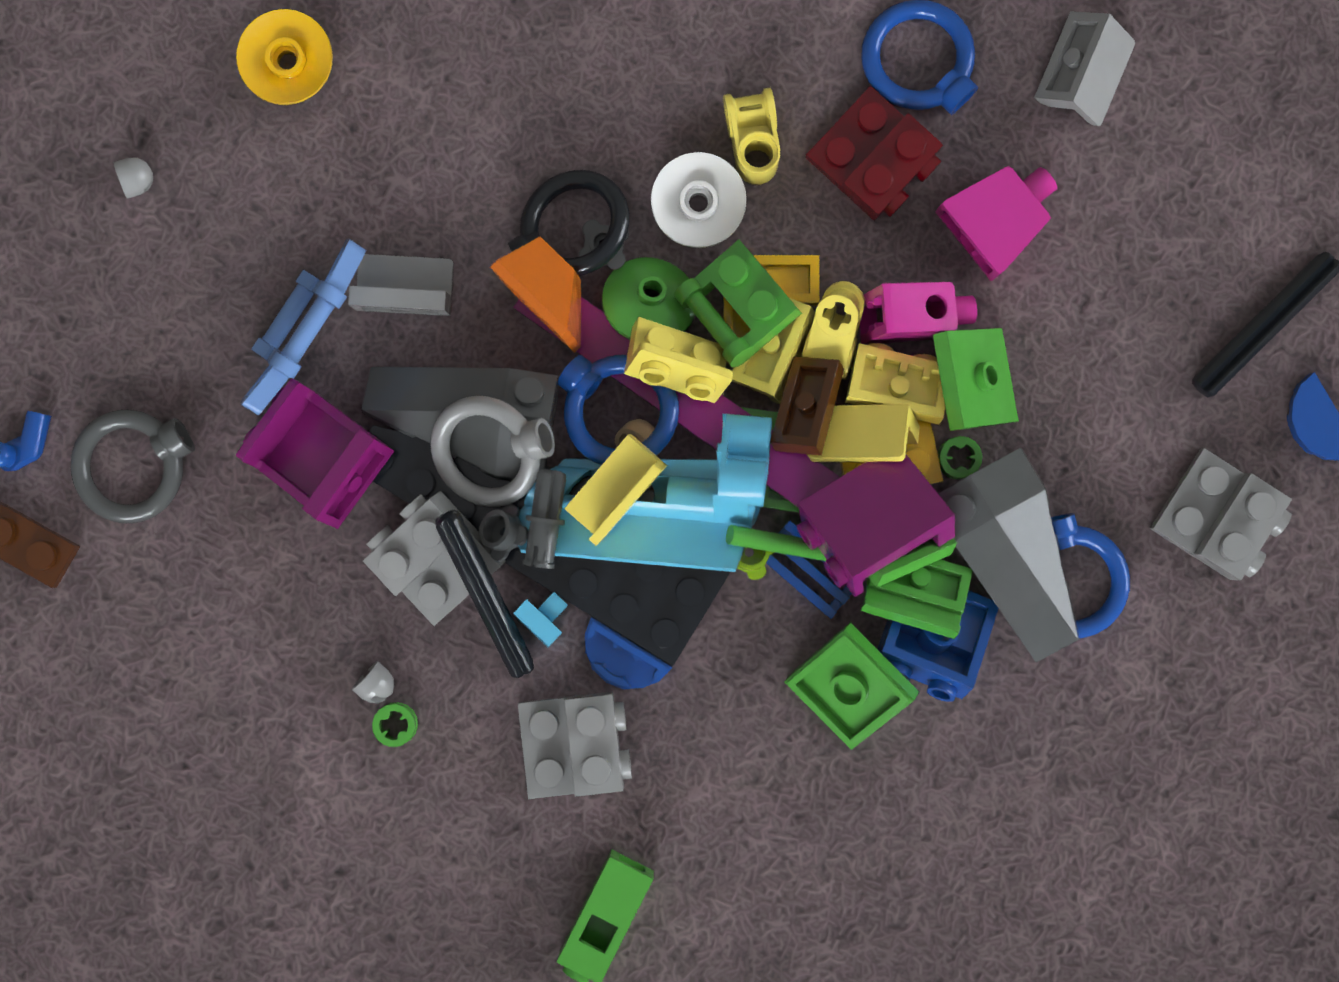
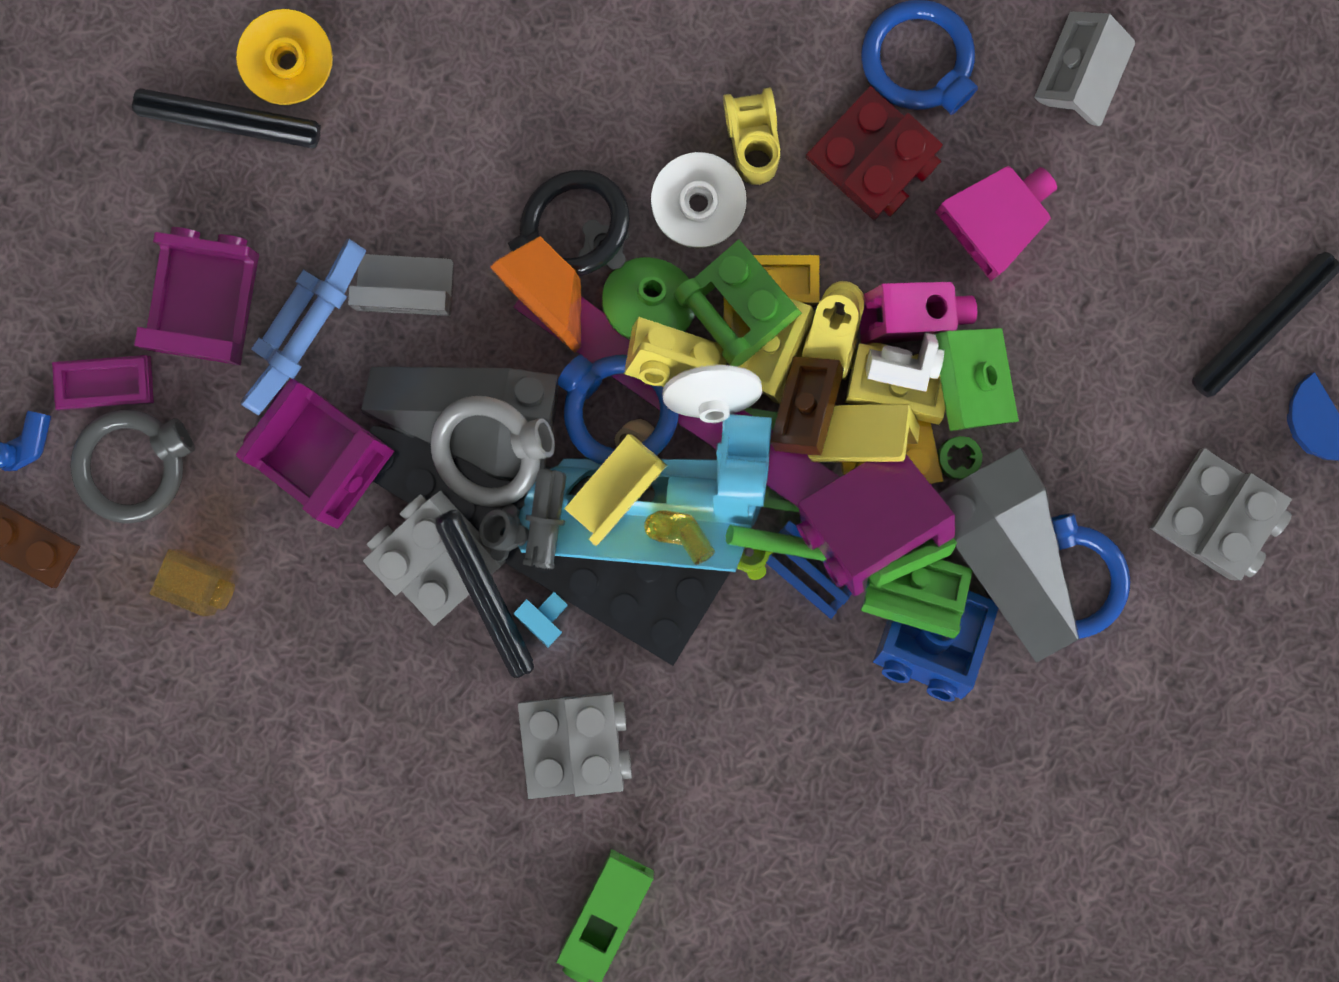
light grey hinge [113,158,153,199] -> none
light grey hinge [351,661,395,704] -> none
bright green bush [372,702,418,747] -> none
blue tile [585,617,672,689] -> none
bright green plate [784,622,919,750] -> none
none -> magenta tile [52,355,154,410]
none -> black axle [132,88,321,148]
none -> magenta panel [134,227,259,365]
none -> clear yellow brick [150,549,235,617]
none -> clear yellow arm [644,510,715,565]
none -> white dish [663,365,762,423]
none -> white bracket [865,332,944,392]

